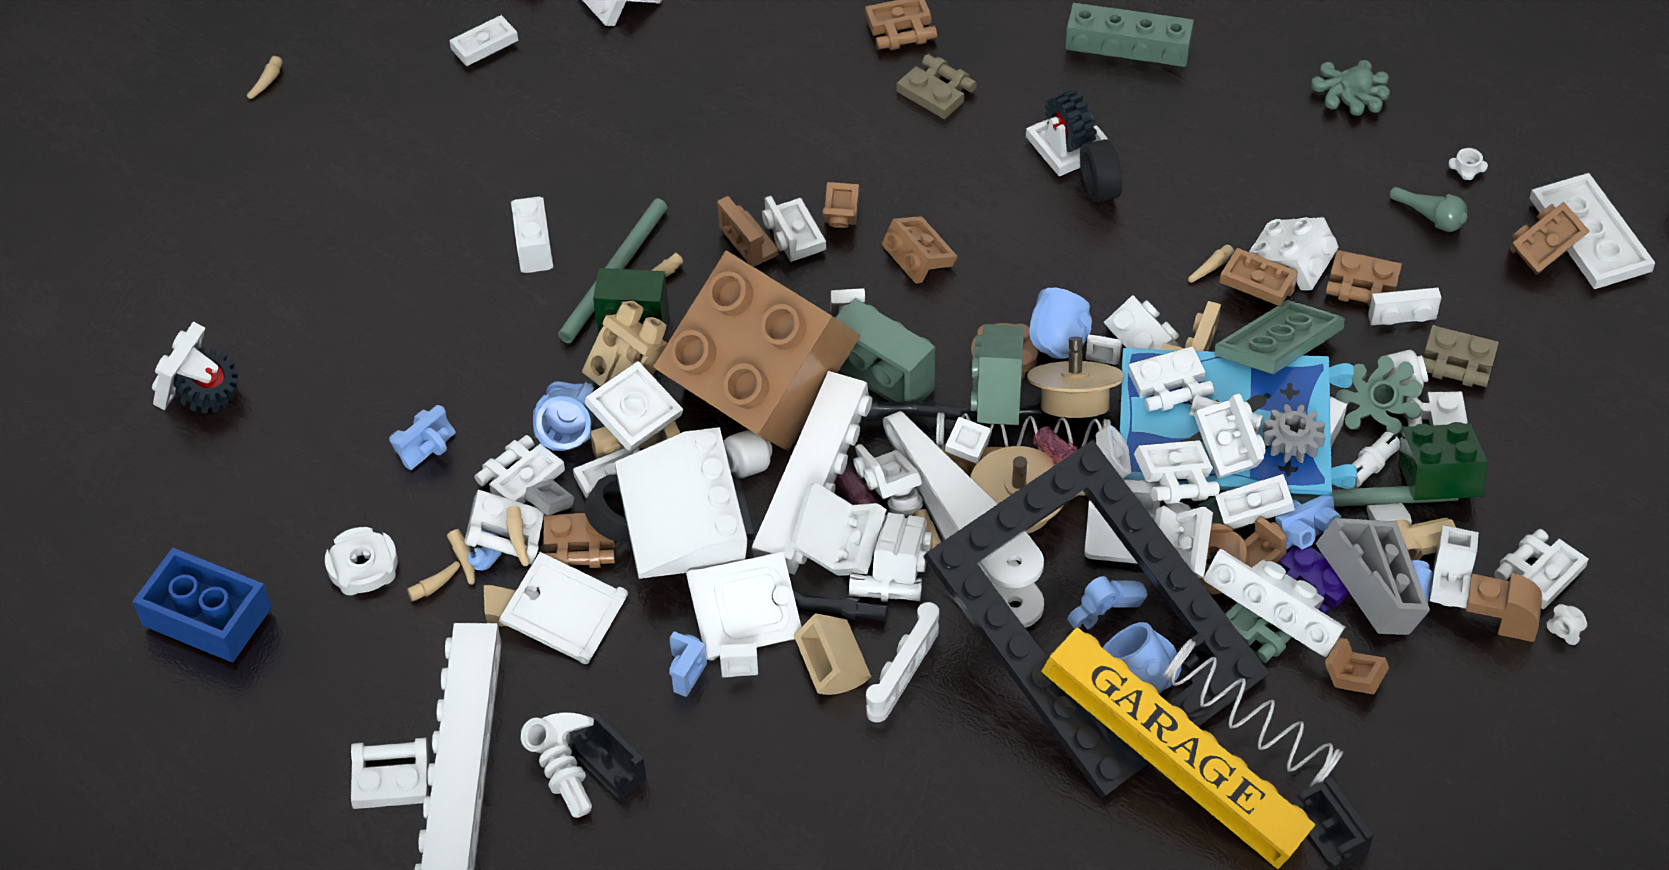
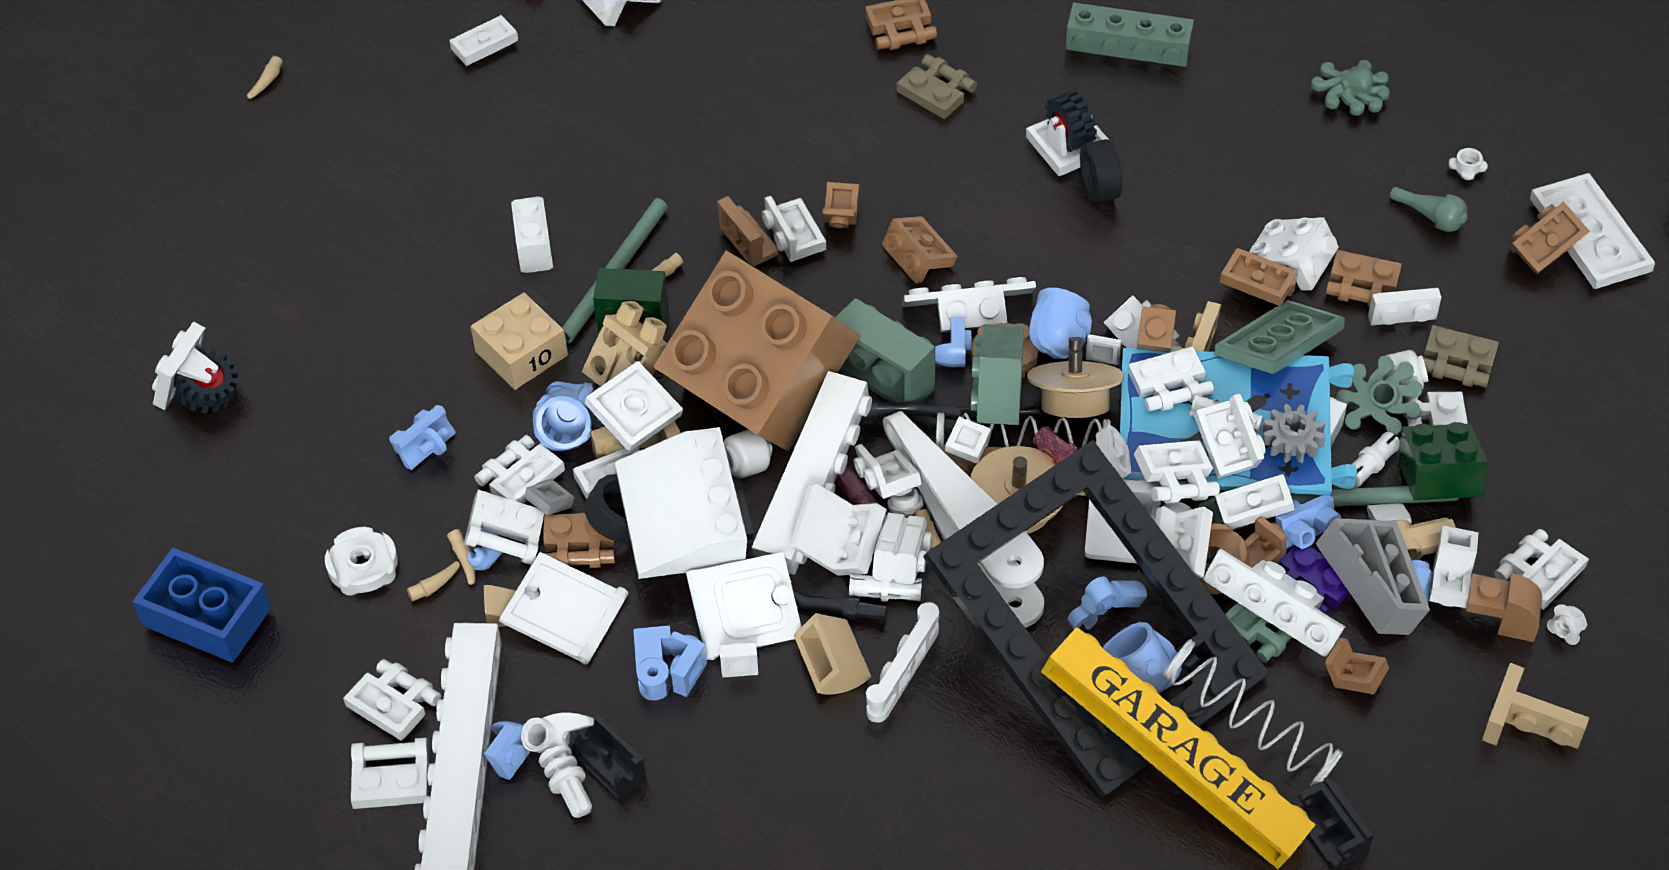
tan helmet [506,506,529,567] -> none
white plate [830,289,865,317] -> none
tan helmet [1188,245,1234,283] -> none
none -> white plate [343,659,442,741]
none -> tan brick [470,292,568,390]
none -> light blue plate [484,721,530,780]
none -> light blue leg [633,625,672,701]
none -> white bracket [902,277,1036,333]
none -> light blue plate [935,317,971,367]
none -> medium nougat bracket [1137,304,1176,353]
none -> tan bracket [1482,663,1589,749]

